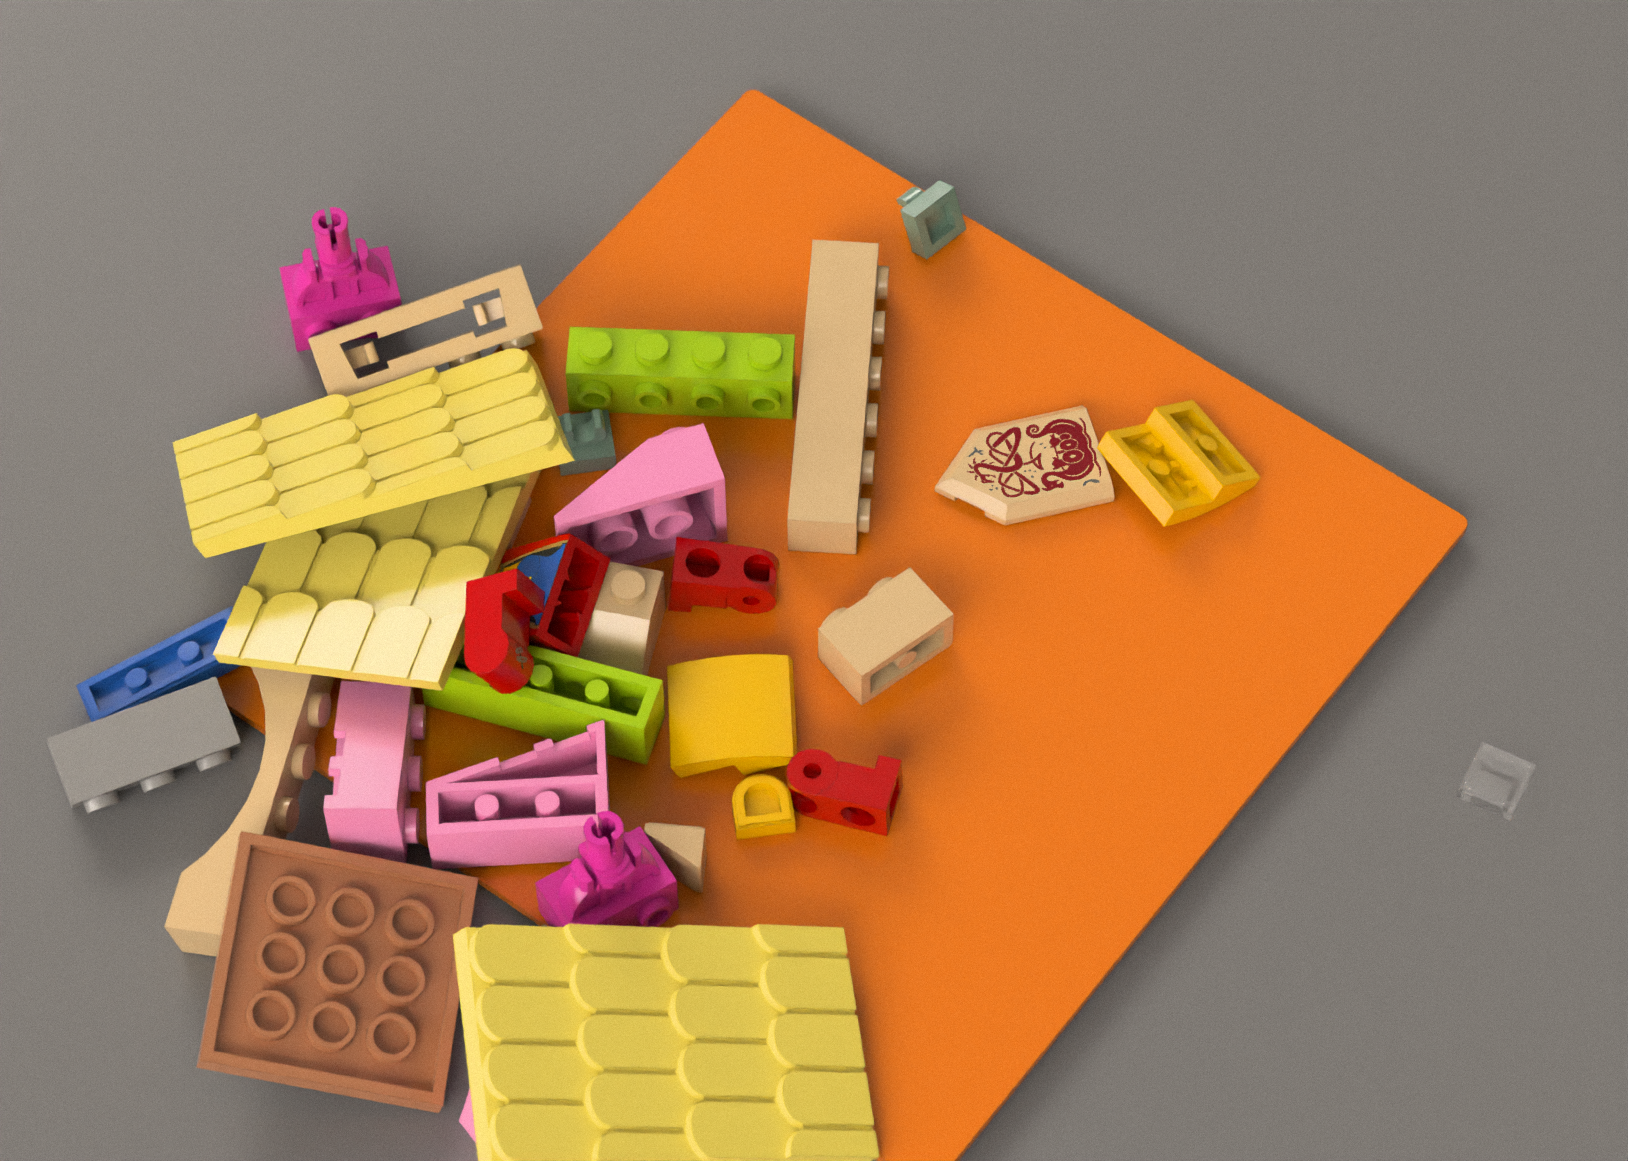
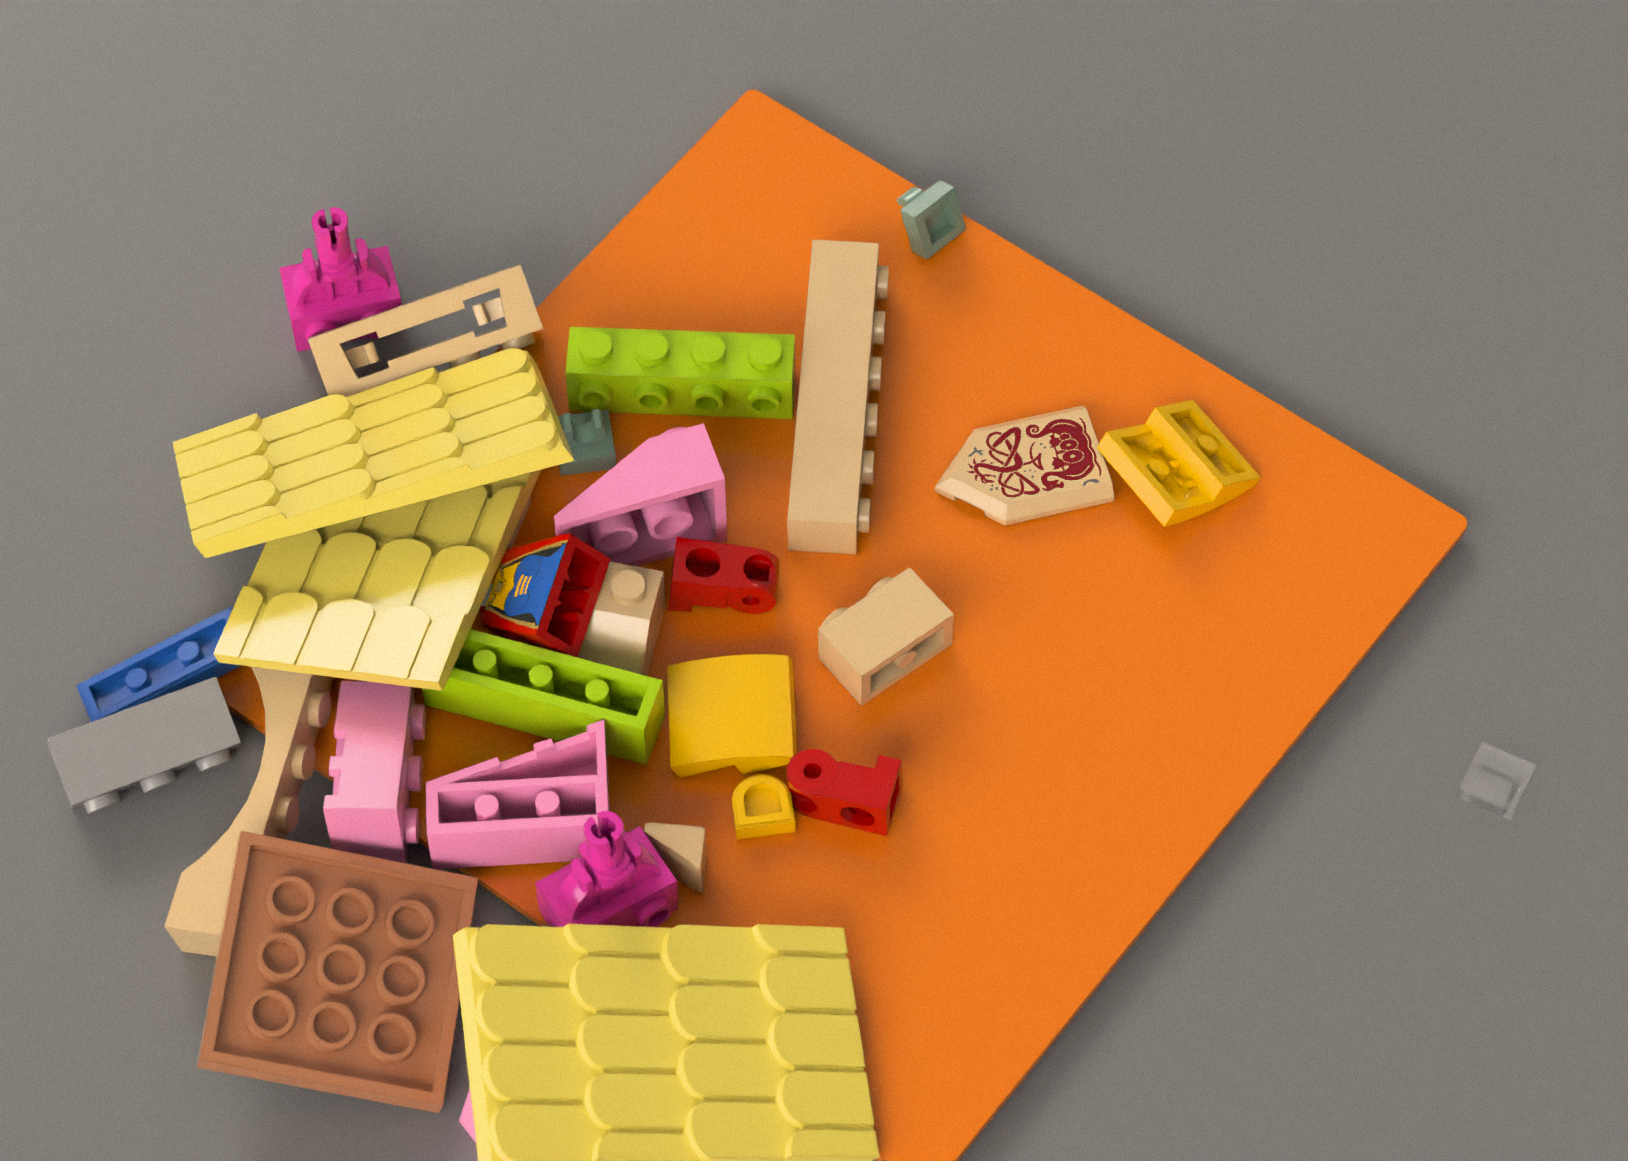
red leg [464,568,545,694] -> none

